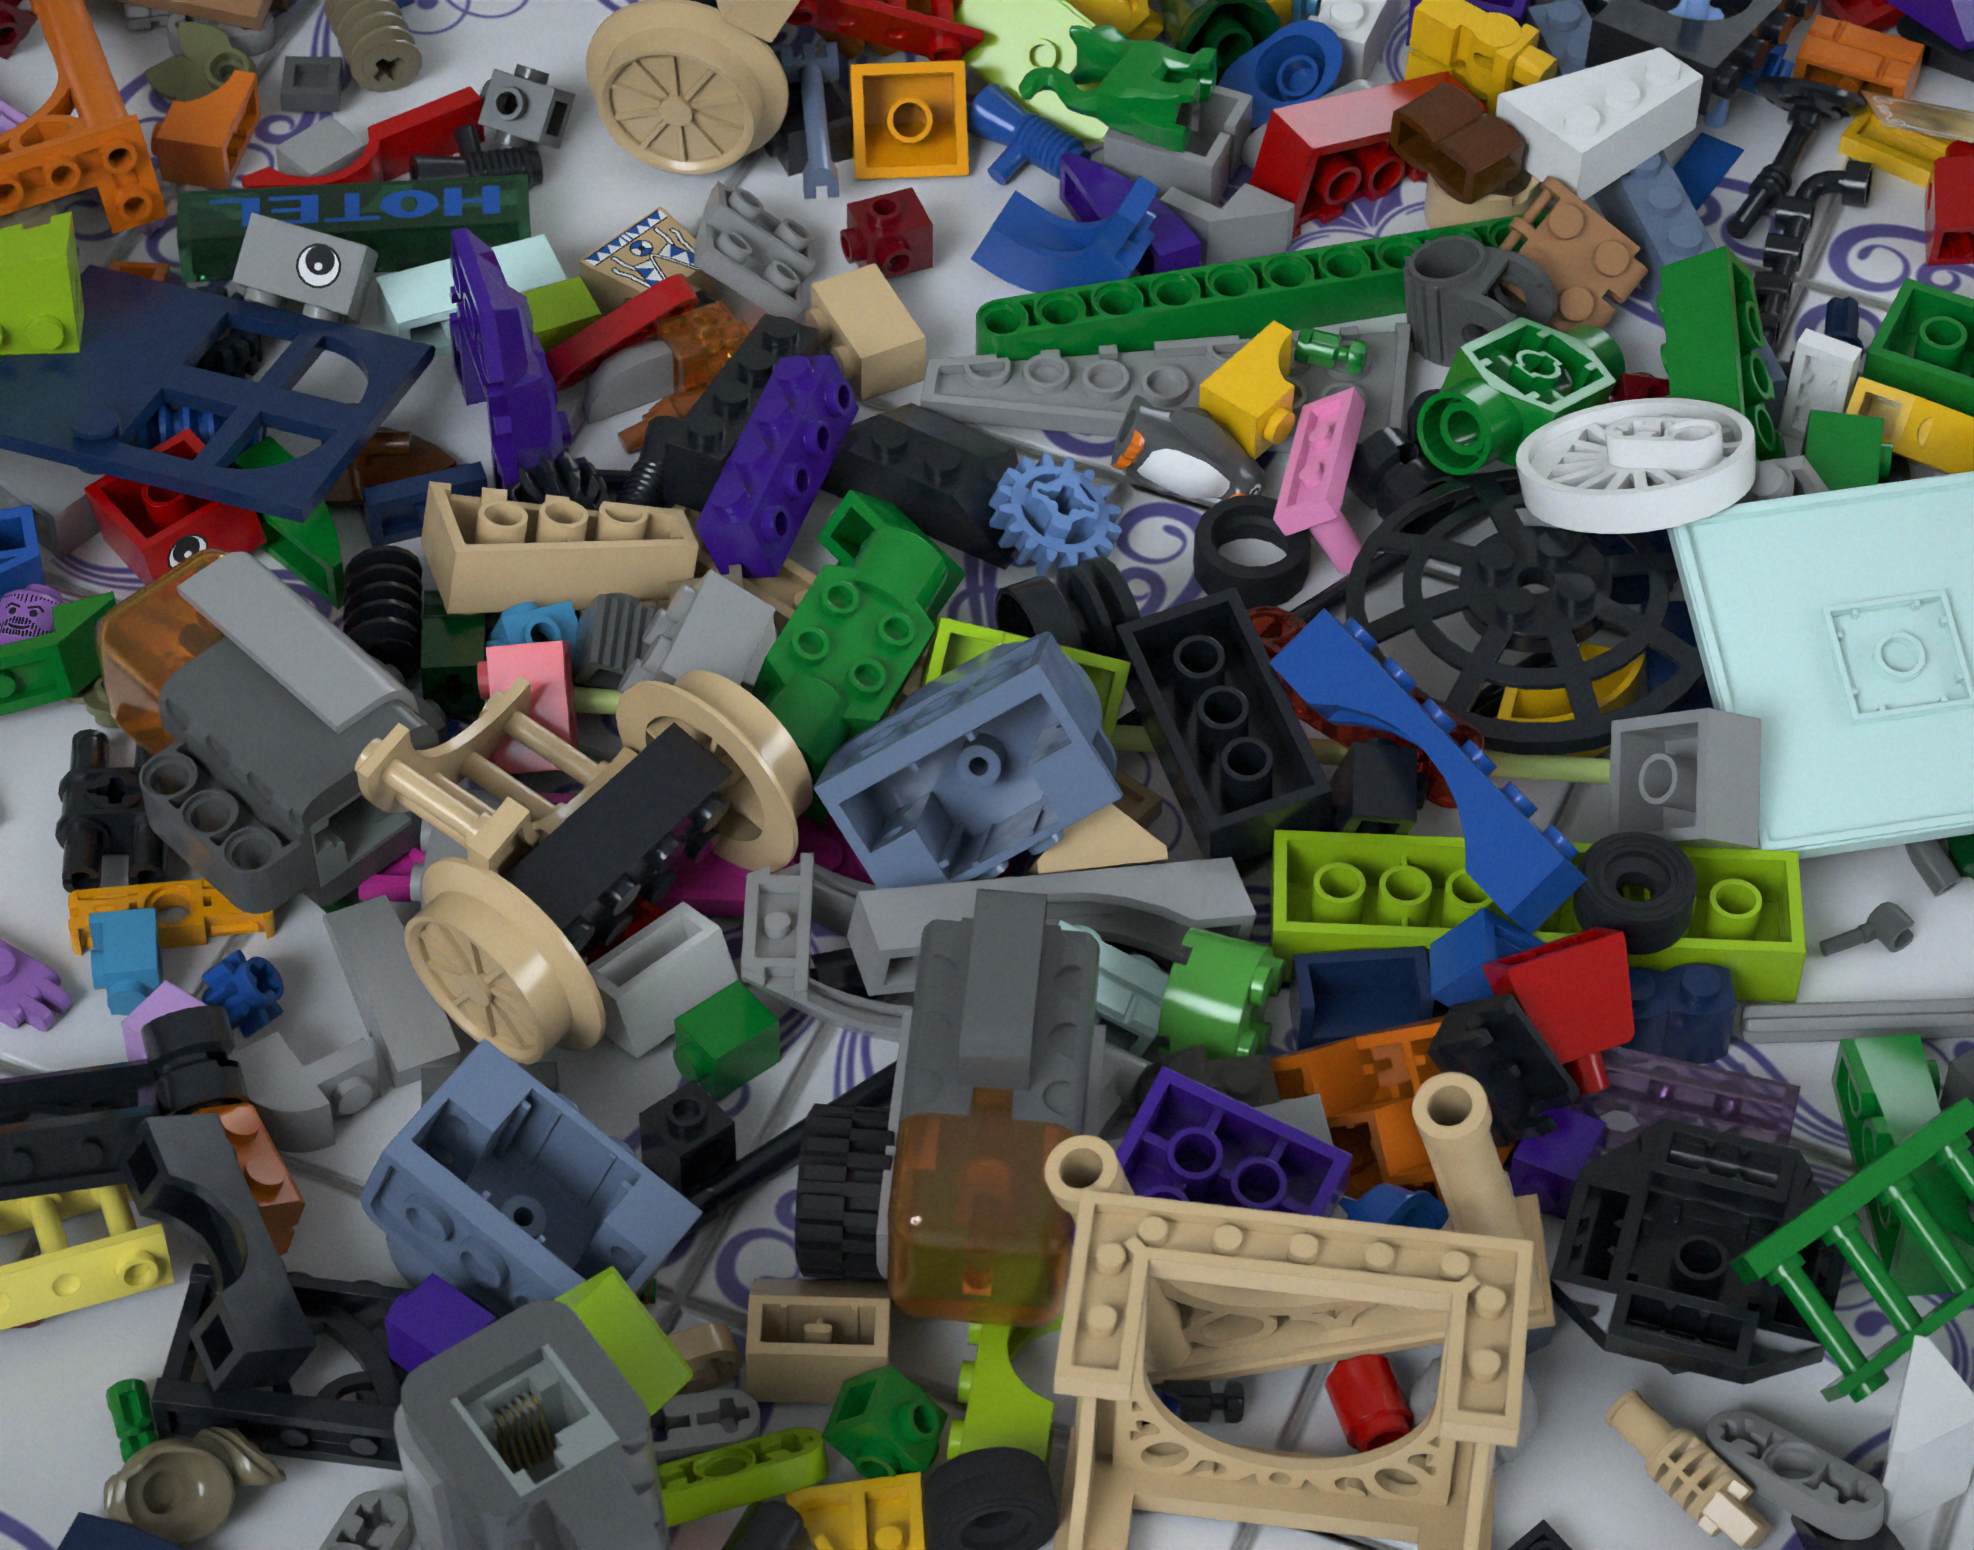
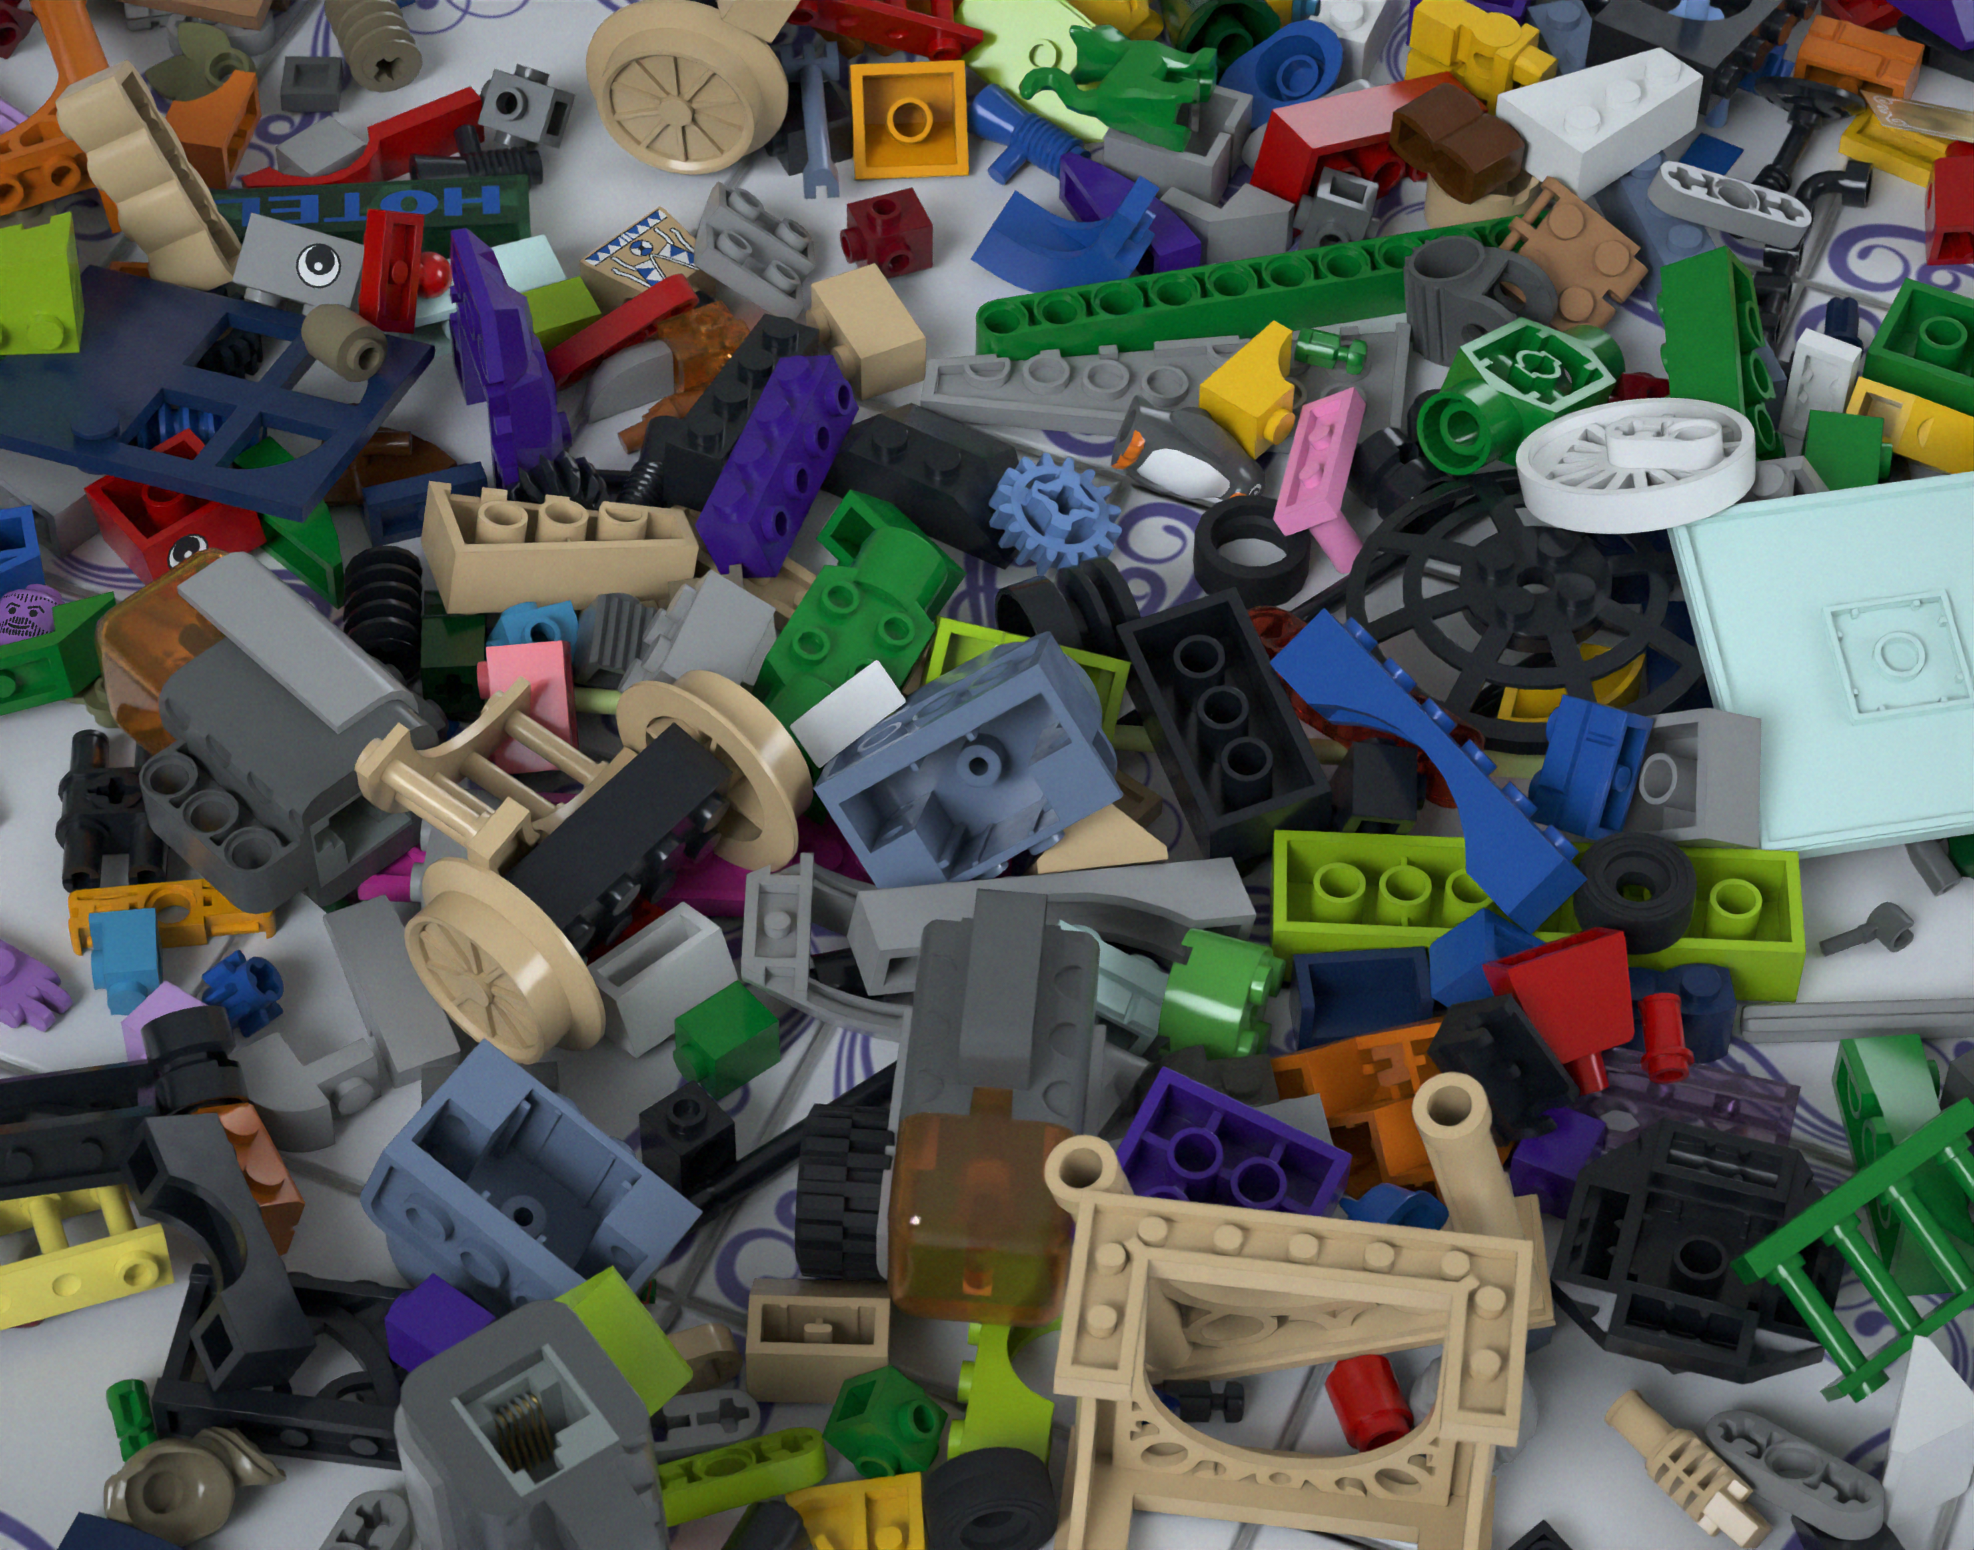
none -> tan brick [55,60,242,292]
none -> dark tan brick [301,304,388,382]
none -> red plate [358,209,453,334]
none -> white sticker [790,660,906,768]
none -> dark grey brick [1292,166,1381,251]
none -> blue brick [1528,694,1654,841]
none -> red pin [1638,993,1694,1084]
none -> light grey beam [1647,161,1812,249]

